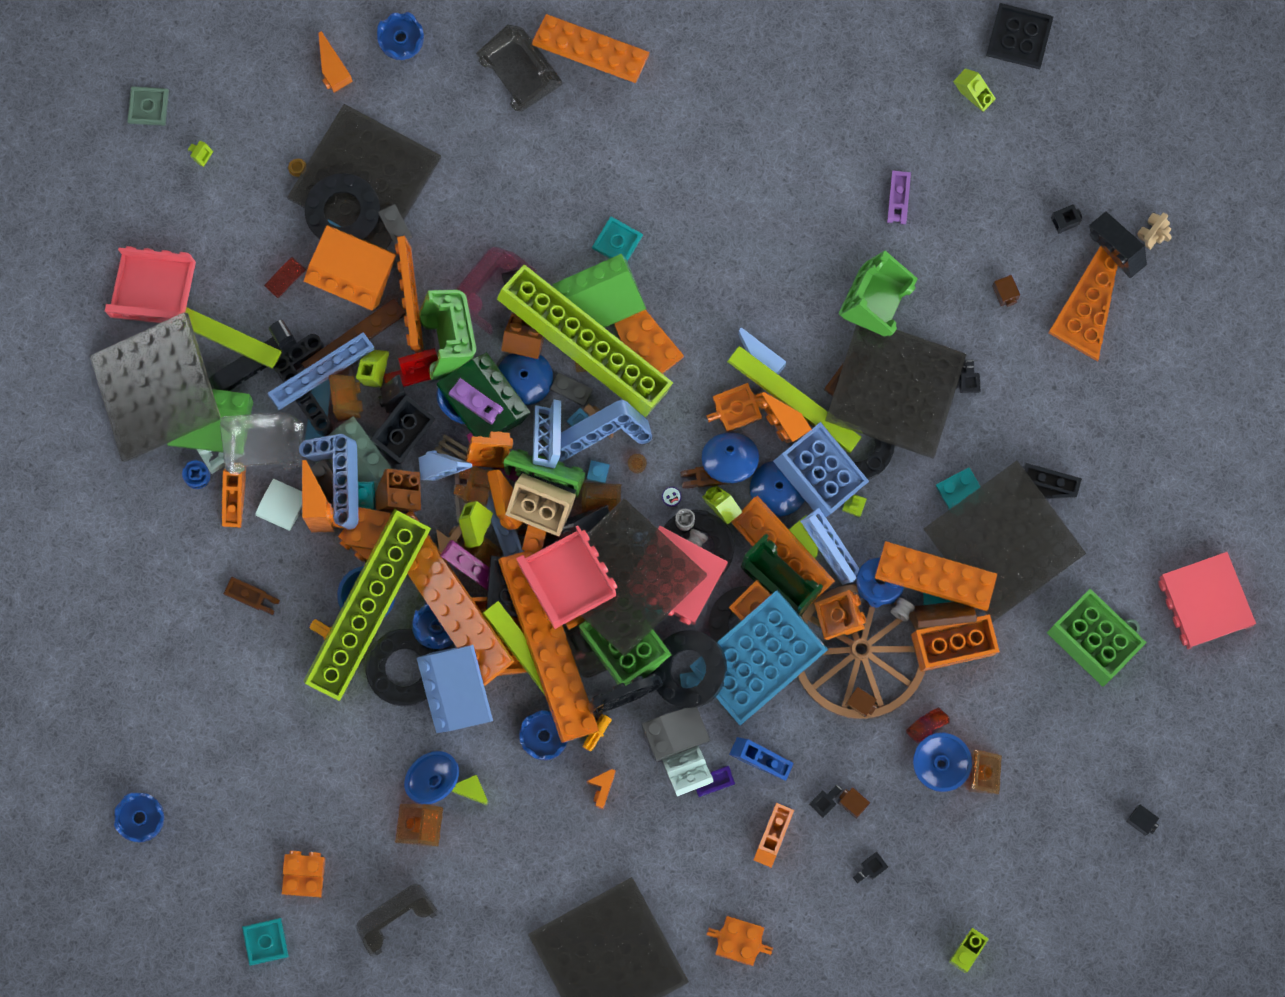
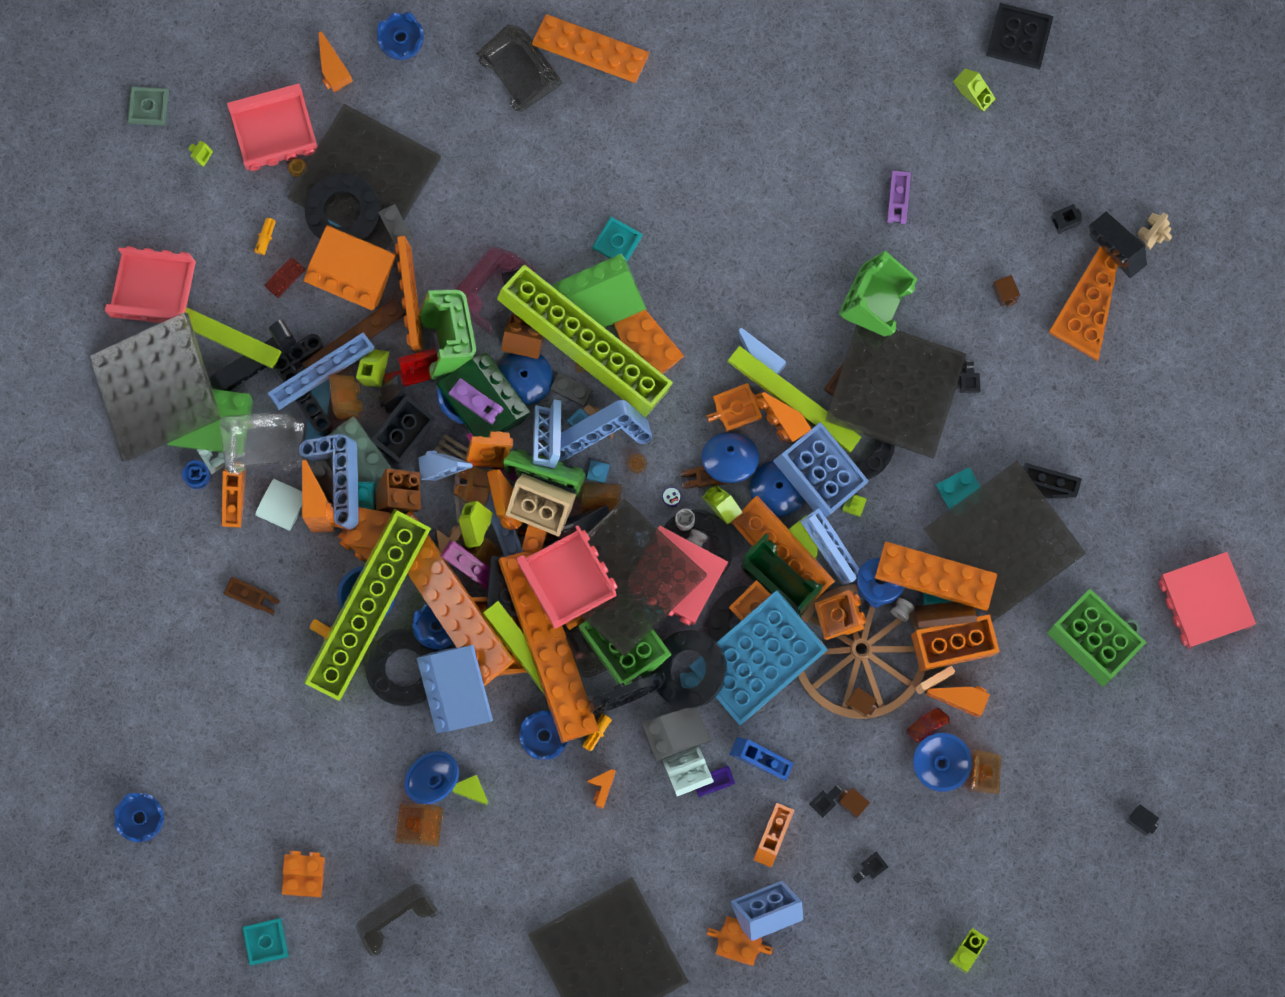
none -> coral panel [227,83,318,171]
none -> light orange axle [253,218,276,256]
none -> medium blue slope [731,880,803,941]
none -> light nougat tile [915,666,955,694]
none -> orange slope [925,686,990,718]

